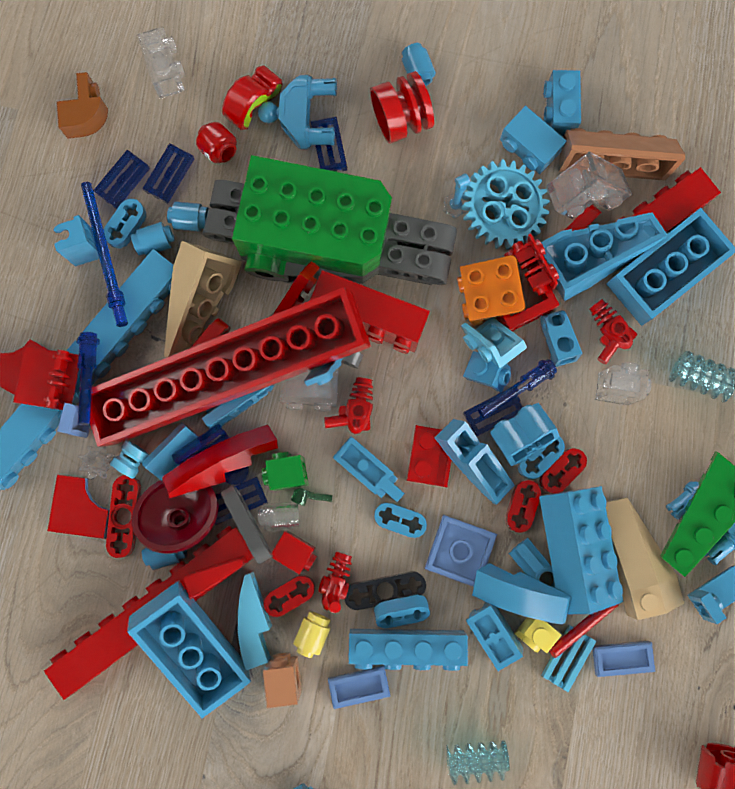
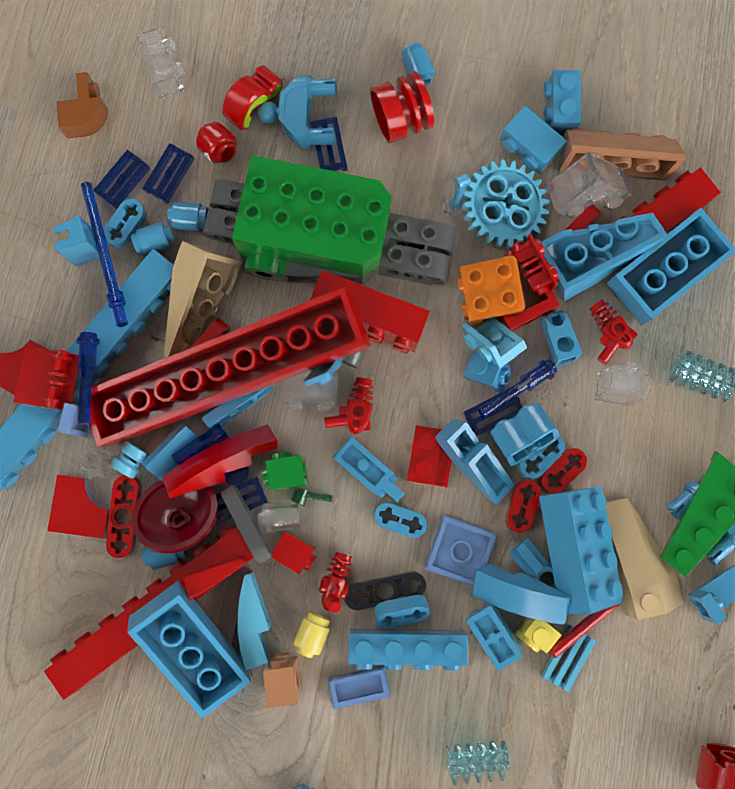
red beam [264,575,315,617] -> none
red hinge [273,262,320,315] -> none
medium blue tile [592,641,655,677] -> none

